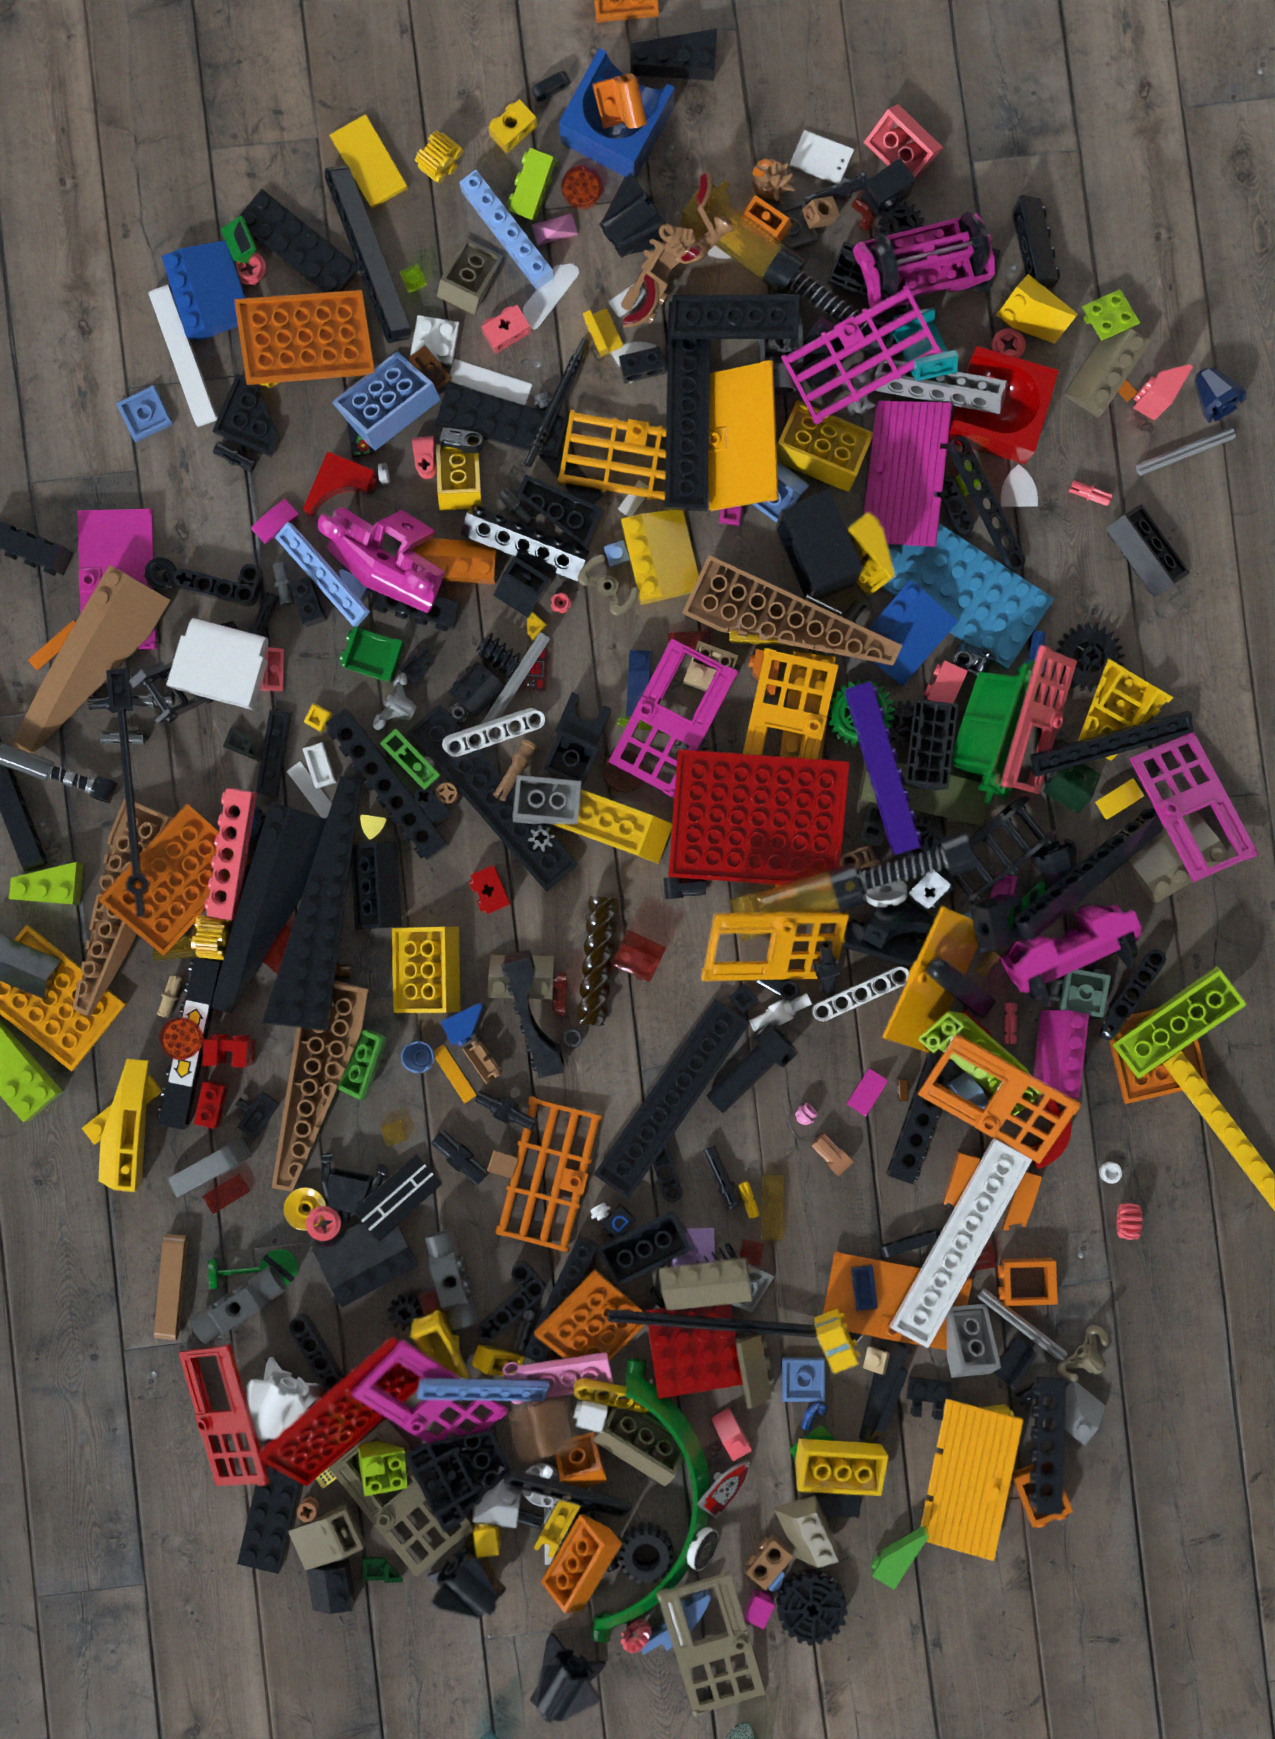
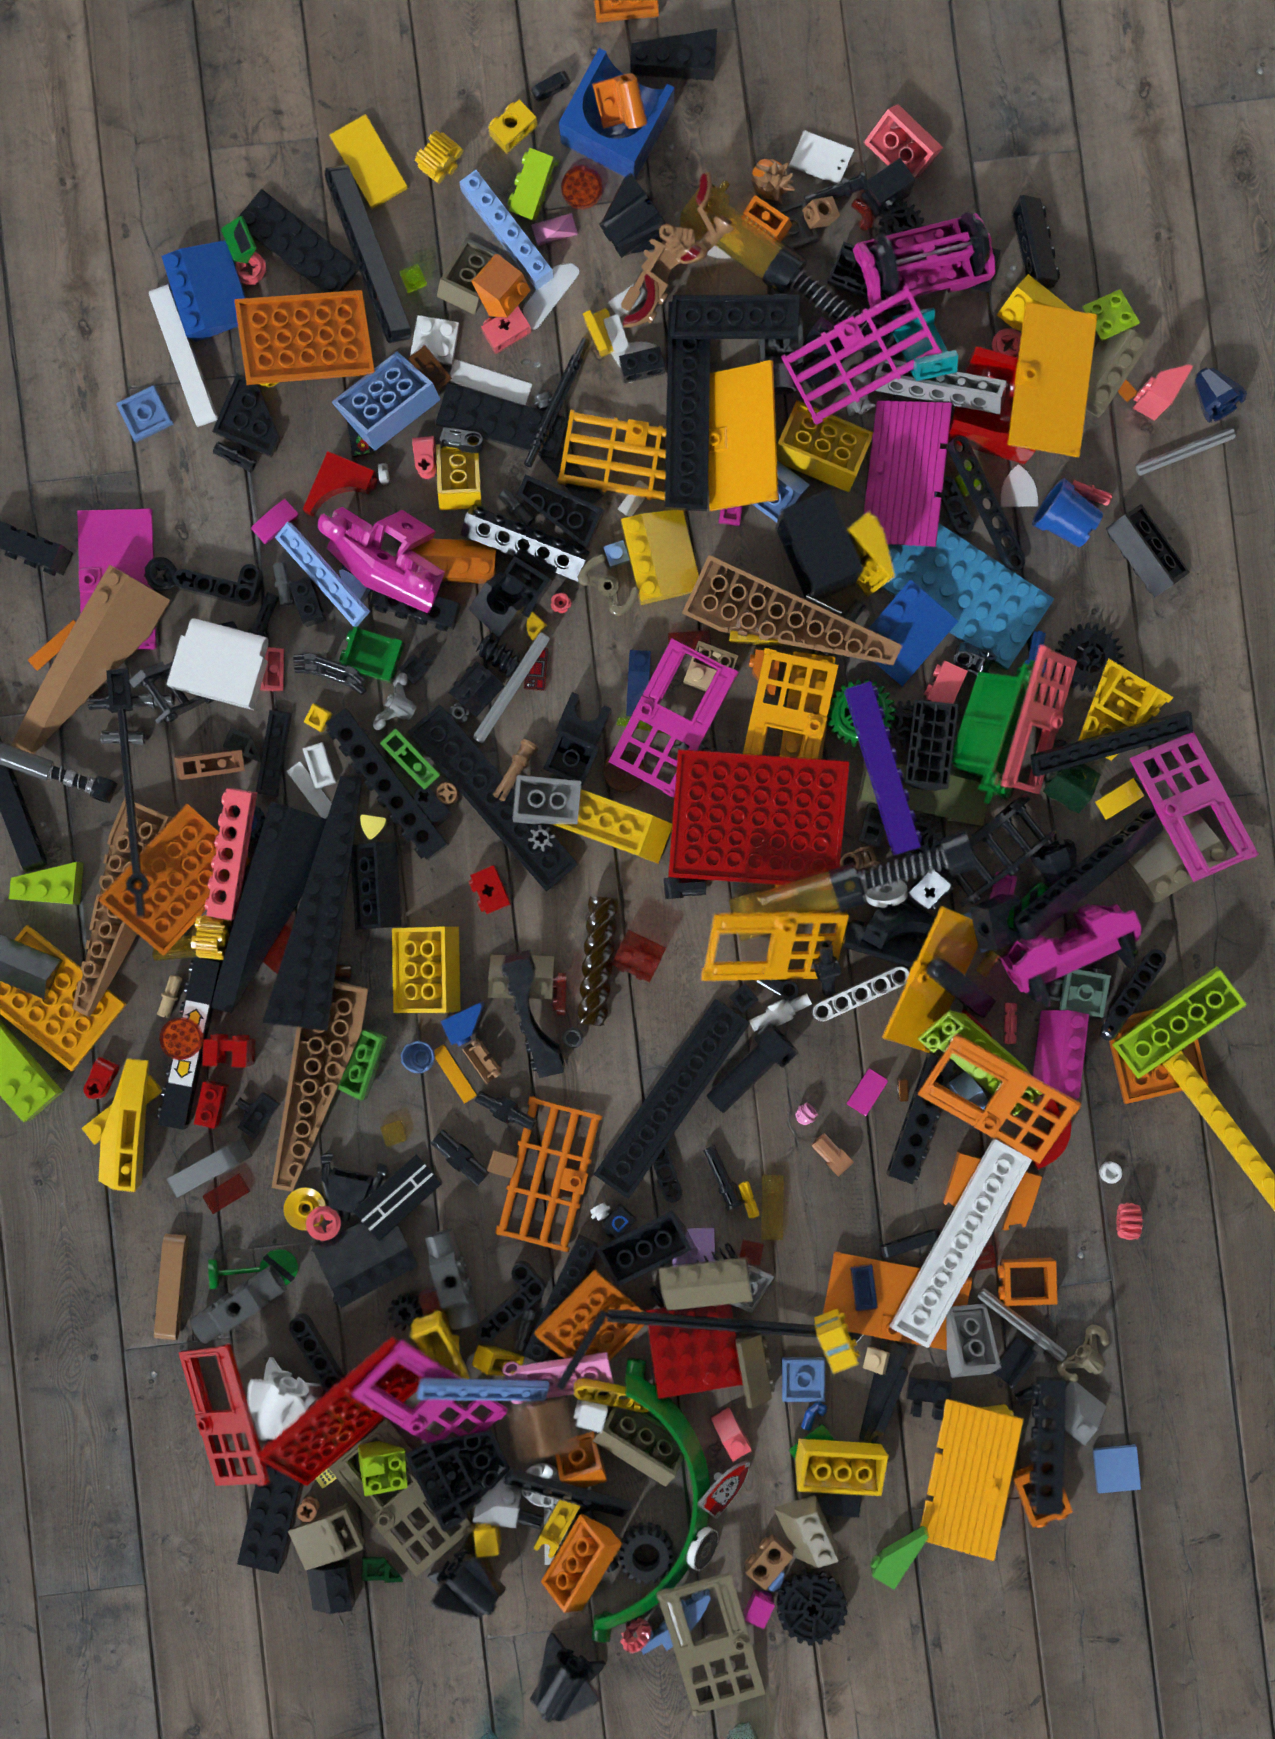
white beam [442,708,545,757] -> none
none -> red piece [83,1057,120,1099]
none -> nougat slope [174,750,245,780]
none -> black piece [293,653,367,696]
none -> black piece [468,572,531,638]
none -> orange slope [471,254,531,318]
none -> black piece [556,1310,608,1390]
none -> white sticker [603,314,630,354]
none -> light orange door [1008,302,1098,457]
none -> blue piece [1032,478,1103,548]
none -> medium blue tile [1092,1444,1141,1493]

